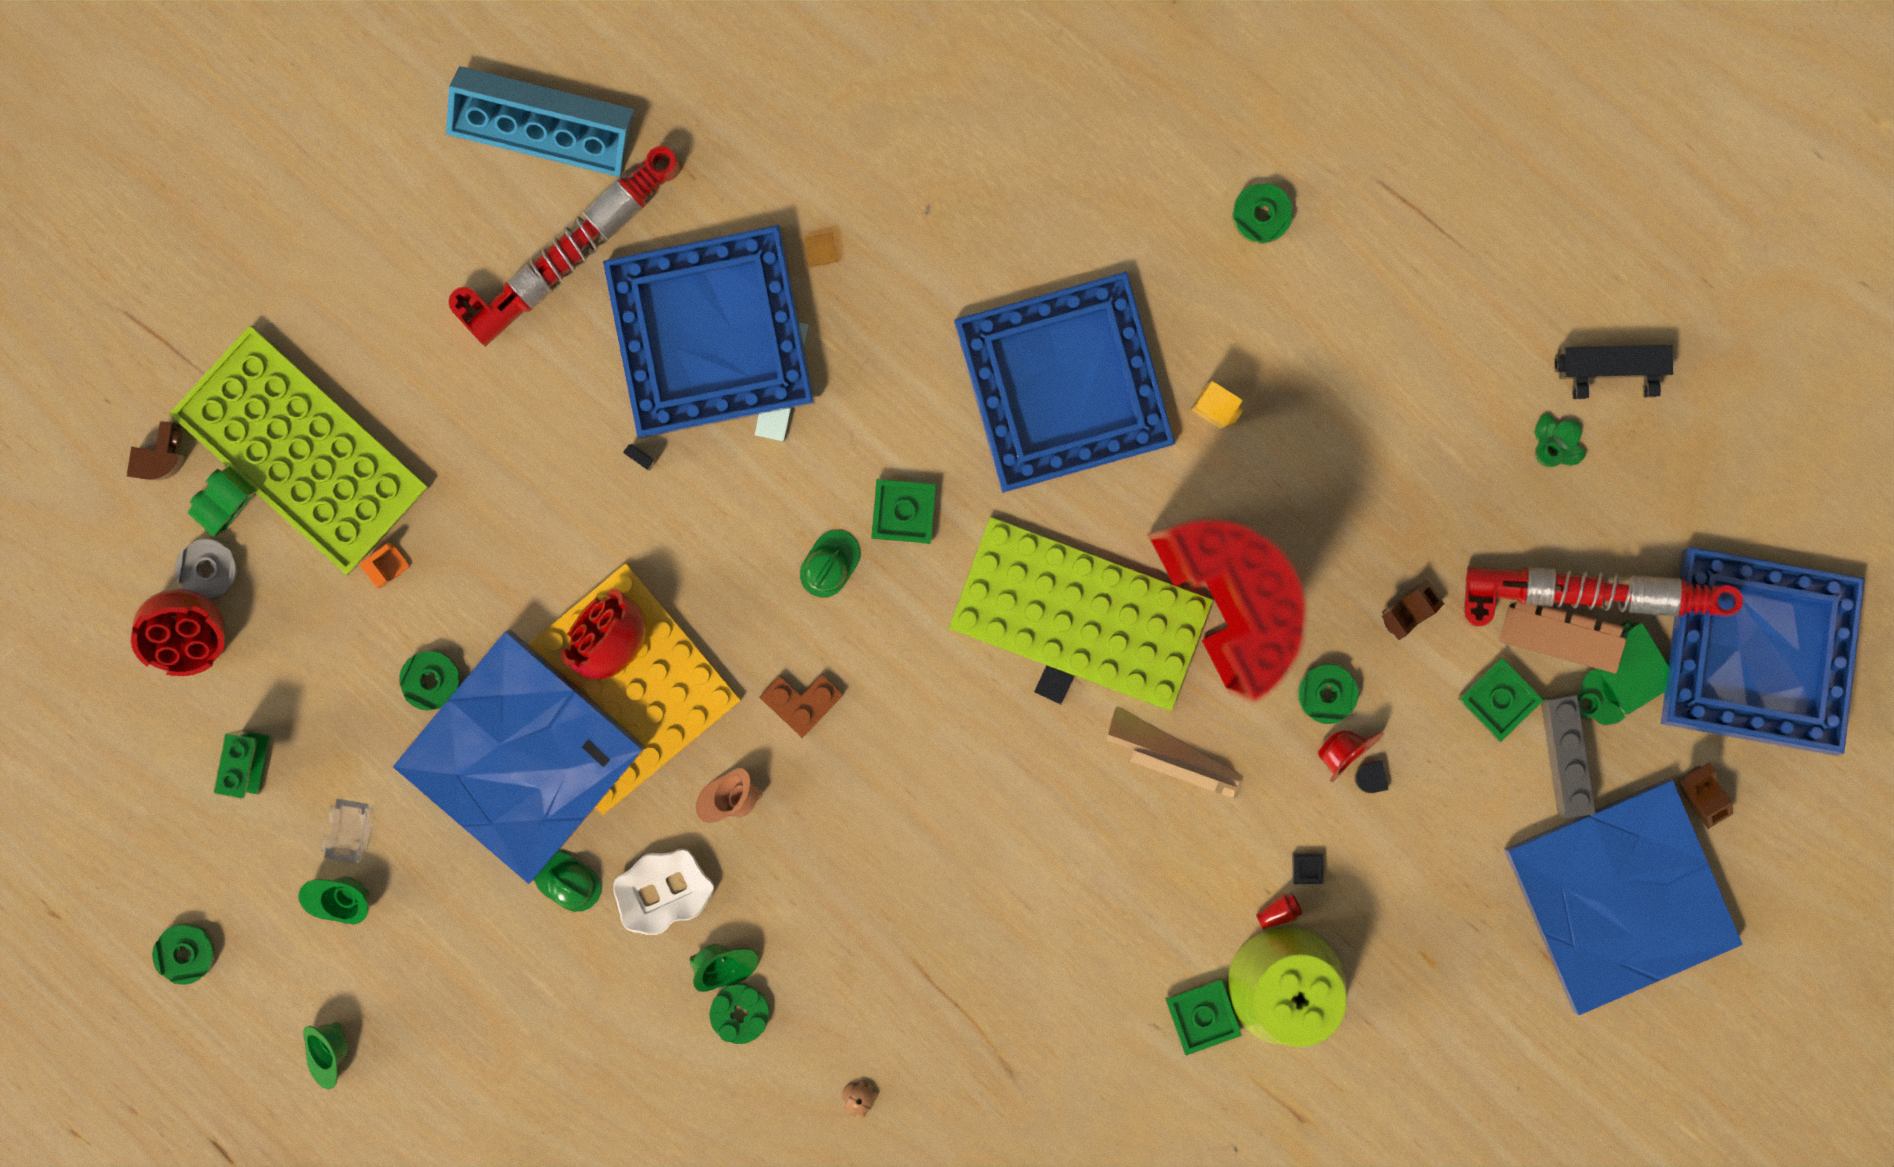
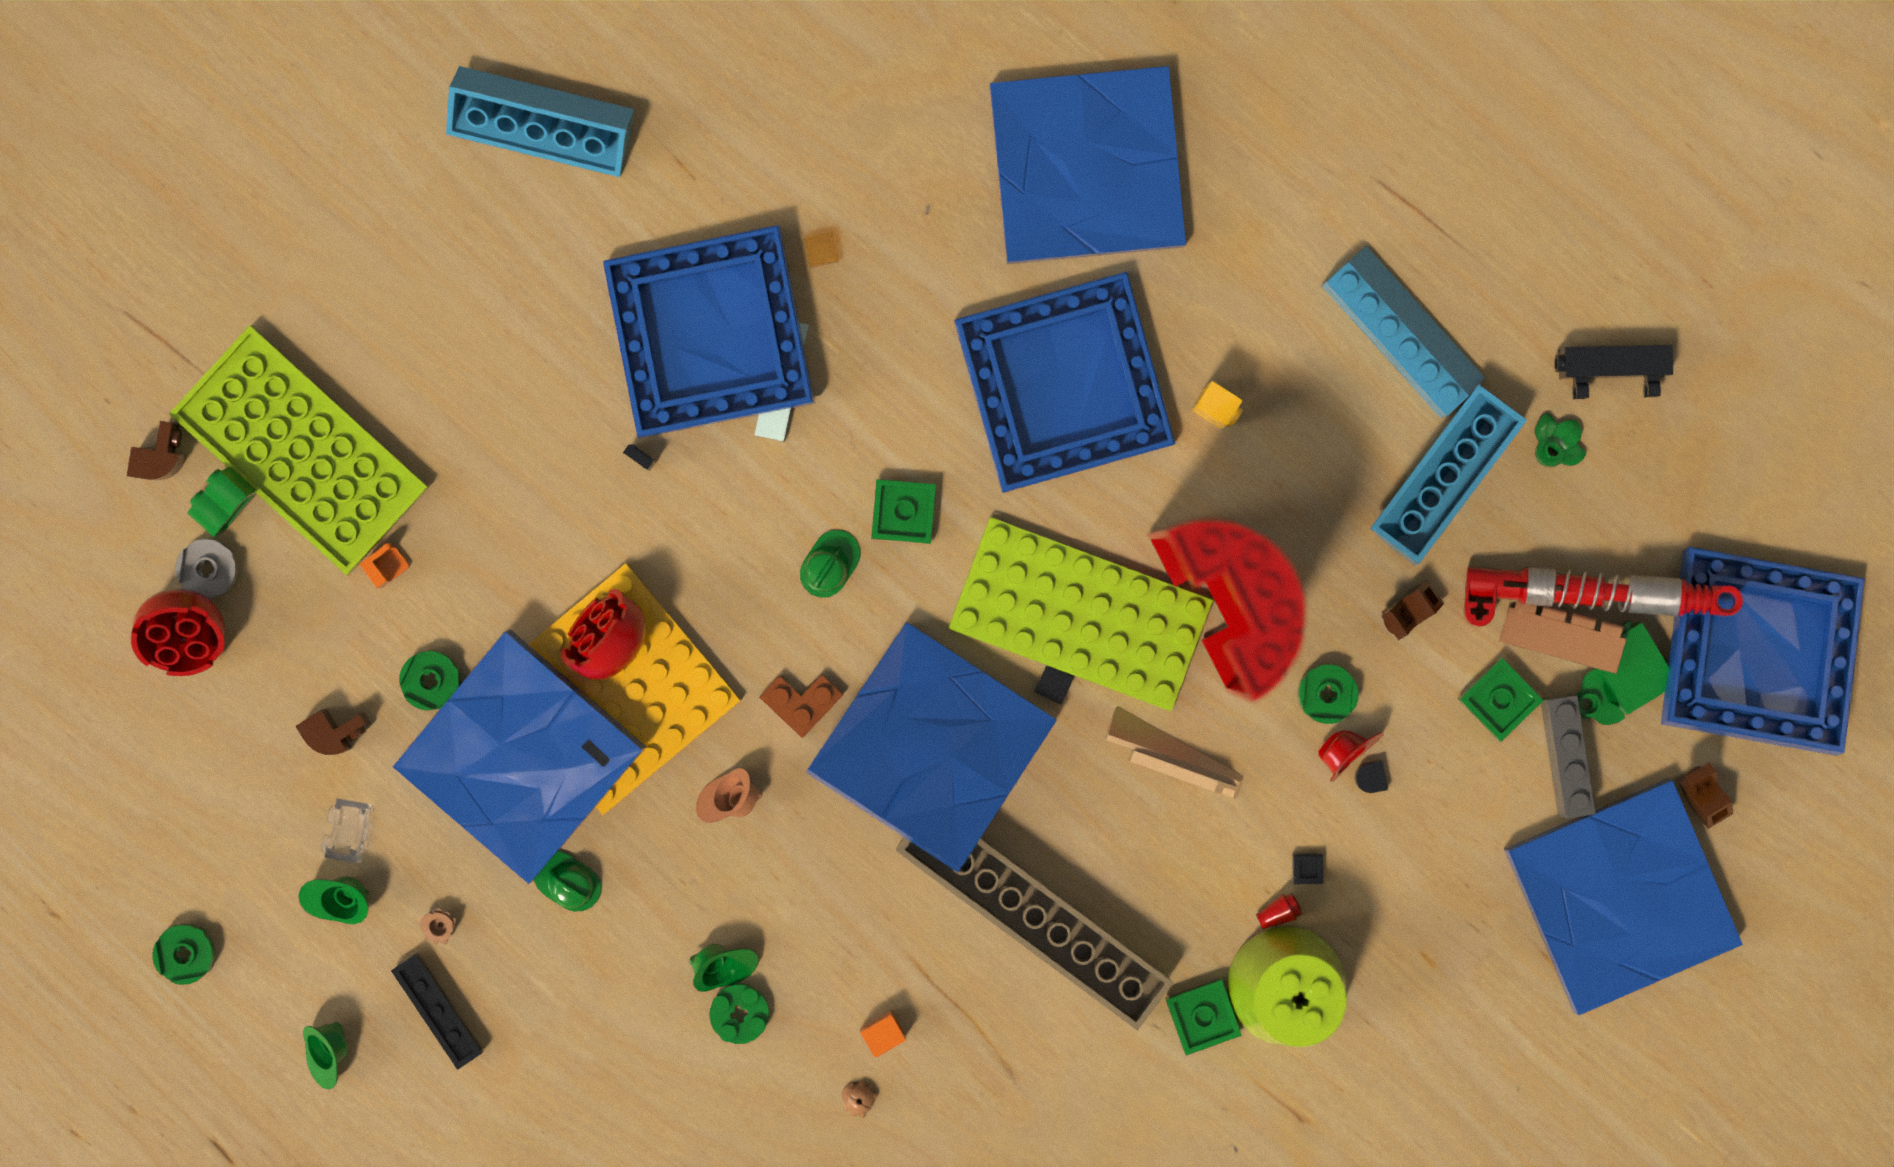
green panel [213,730,272,799] -> none
red piece [448,146,680,347] -> none
white piece [613,848,714,935] -> none
green plate [1232,184,1292,244] -> none
none -> reddish brown brick [295,709,371,755]
none -> black plate [391,952,484,1070]
none -> medium nougat animal [420,908,456,945]
none -> blue tile [806,622,1057,872]
none -> orange panel [860,1010,906,1057]
none -> dark tan brick [896,837,1173,1031]
none -> blue tile [990,66,1186,264]
none -> dark azure slope [1322,246,1485,418]
none -> dark azure slope [1370,385,1527,566]

